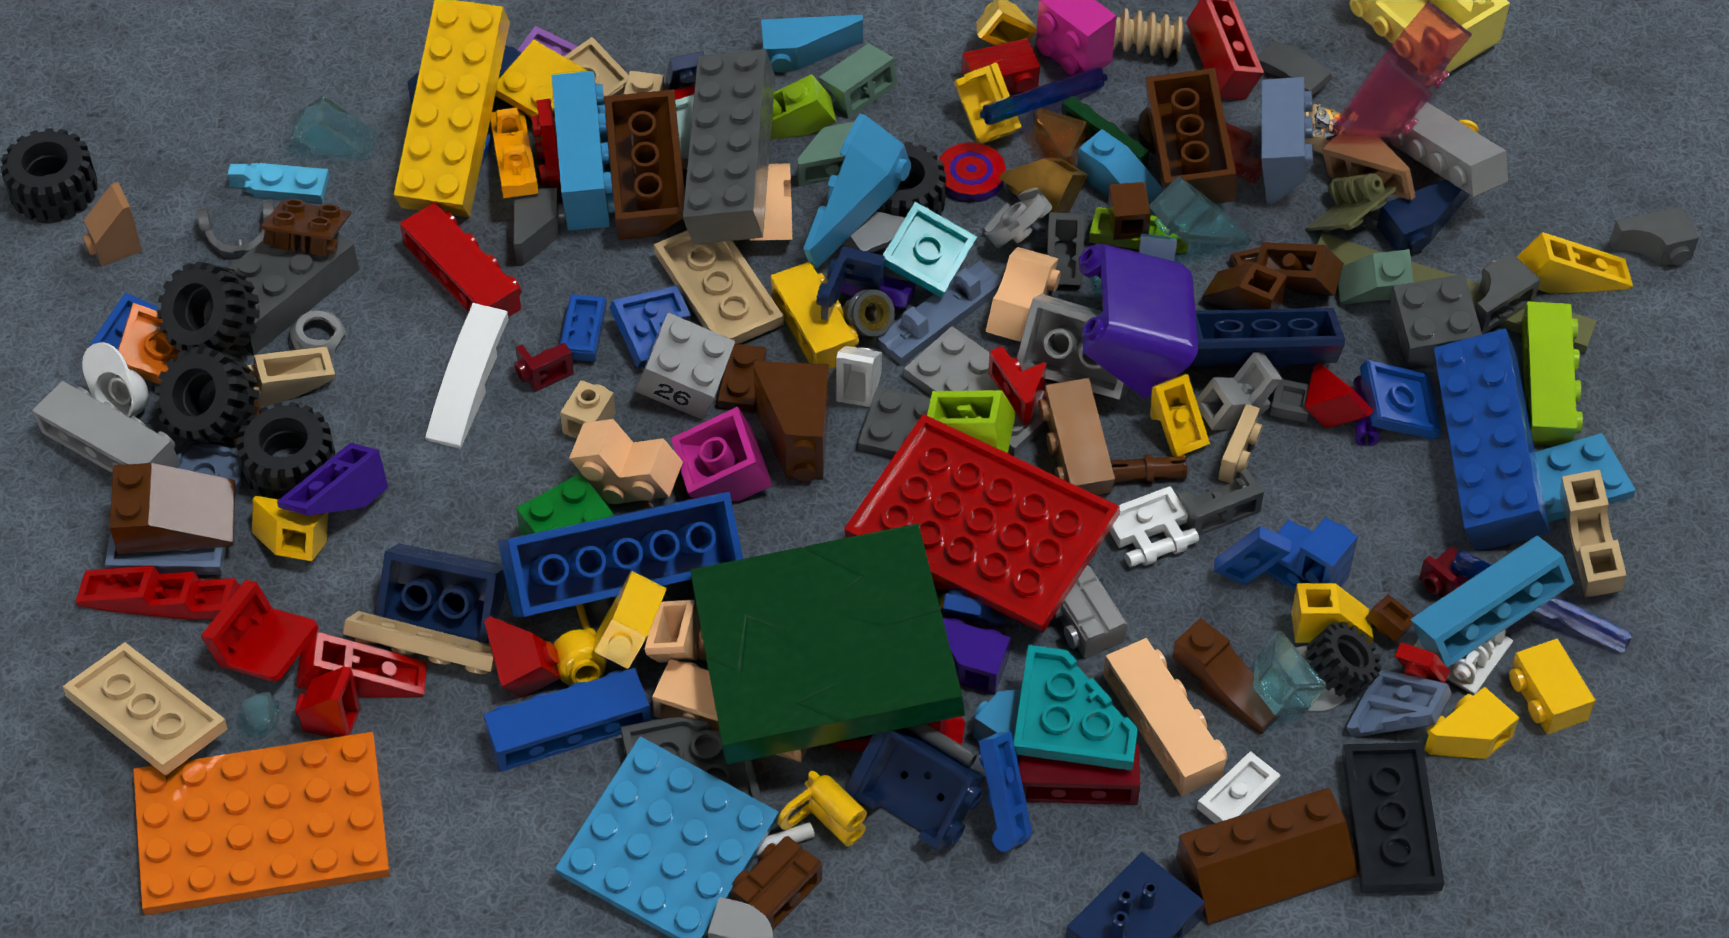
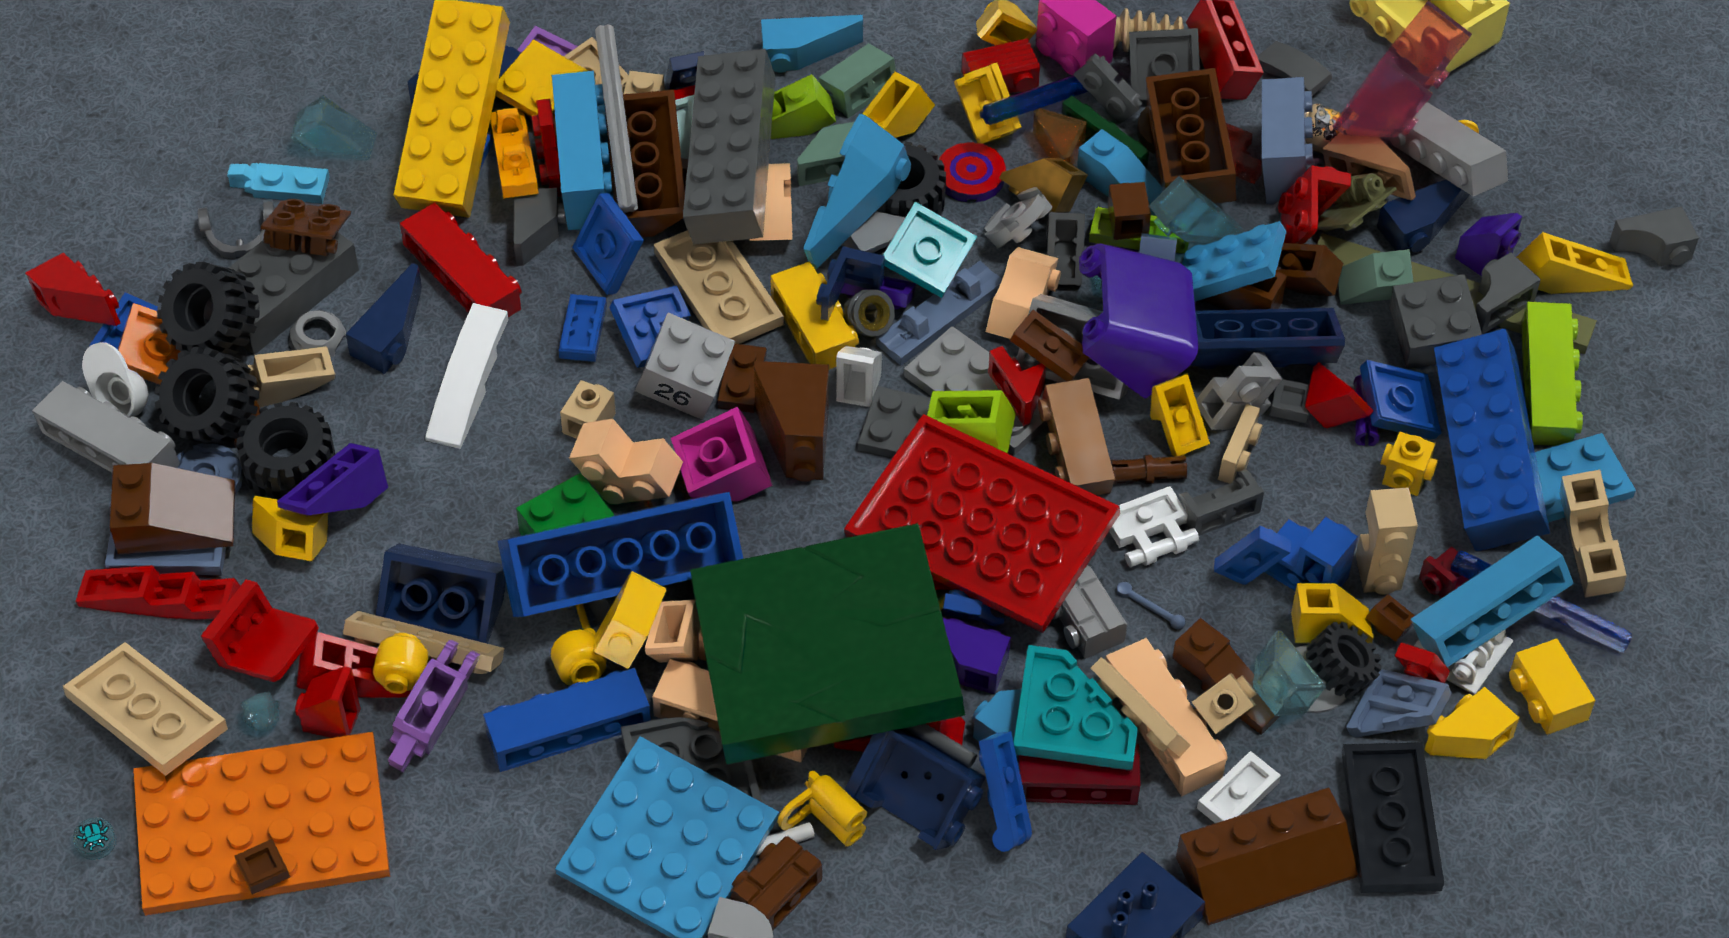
black tyre [0,128,98,223] -> none
medium nougat slope [82,182,142,266] -> none
red slope [484,617,561,698] -> none
dark red bracket [514,343,574,392] -> none
none -> red slope [25,253,121,326]
none -> tile [73,817,116,860]
none -> reddish brown tile [234,839,290,895]
none -> dark blue slope [346,263,422,374]
none -> yellow head [373,633,429,694]
none -> medium lavender hinge [388,640,480,773]
none -> blue plate [572,193,644,295]
none -> light grey axle [595,24,638,213]
none -> yellow slope [863,72,935,138]
none -> reddish brown plate [1010,310,1090,382]
none -> dark grey hinge [1073,53,1142,124]
none -> tan plate [1091,657,1191,757]
none -> sand blue hinge [1117,582,1186,630]
none -> dark grey plate [1129,28,1200,101]
none -> dark azure plate [1182,221,1286,301]
none -> tan brick [1192,673,1256,734]
none -> light grey plate [1218,366,1271,403]
none -> red bracket [1278,165,1351,244]
none -> tan arch [1356,488,1418,594]
none -> yellow brick [1380,431,1438,496]
none -> dark purple slope [1455,213,1522,276]

